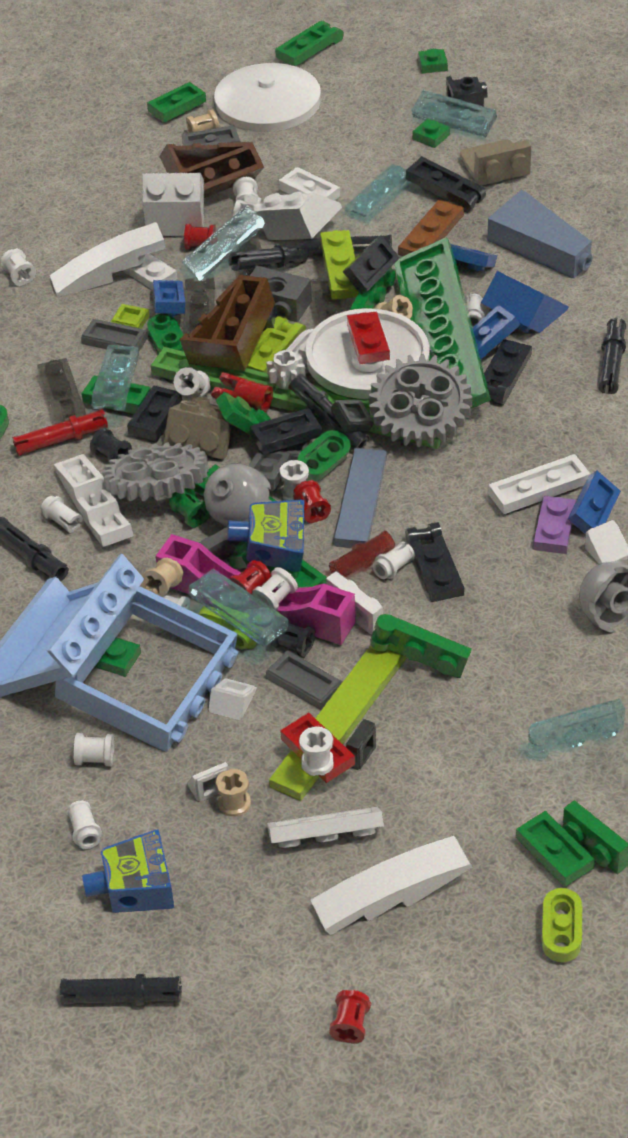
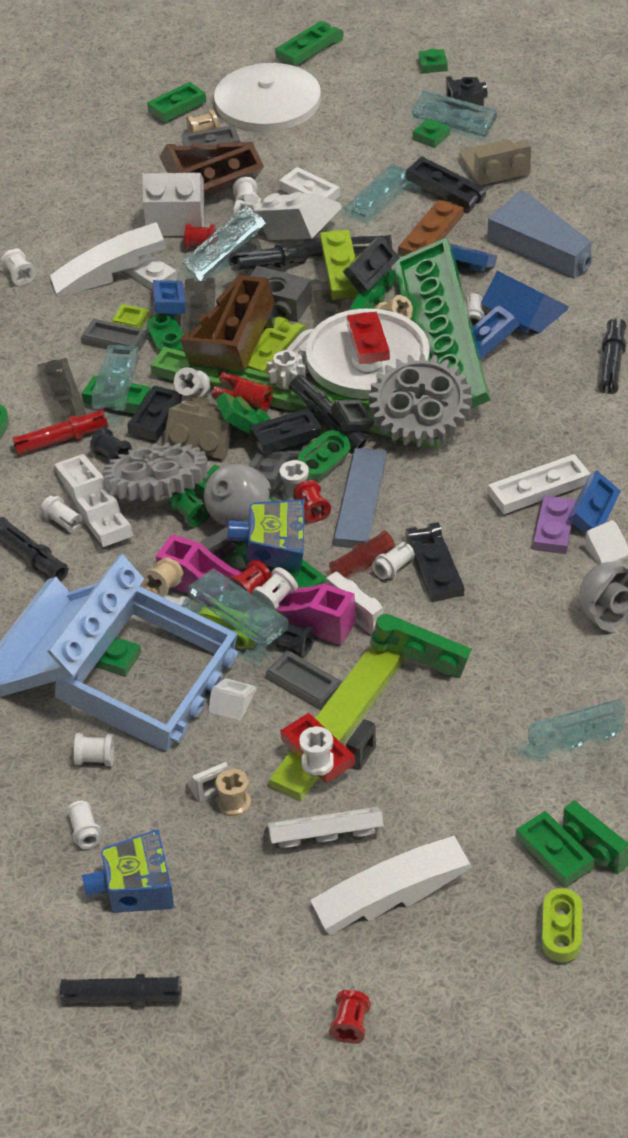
black plate [484,339,532,405] -> none

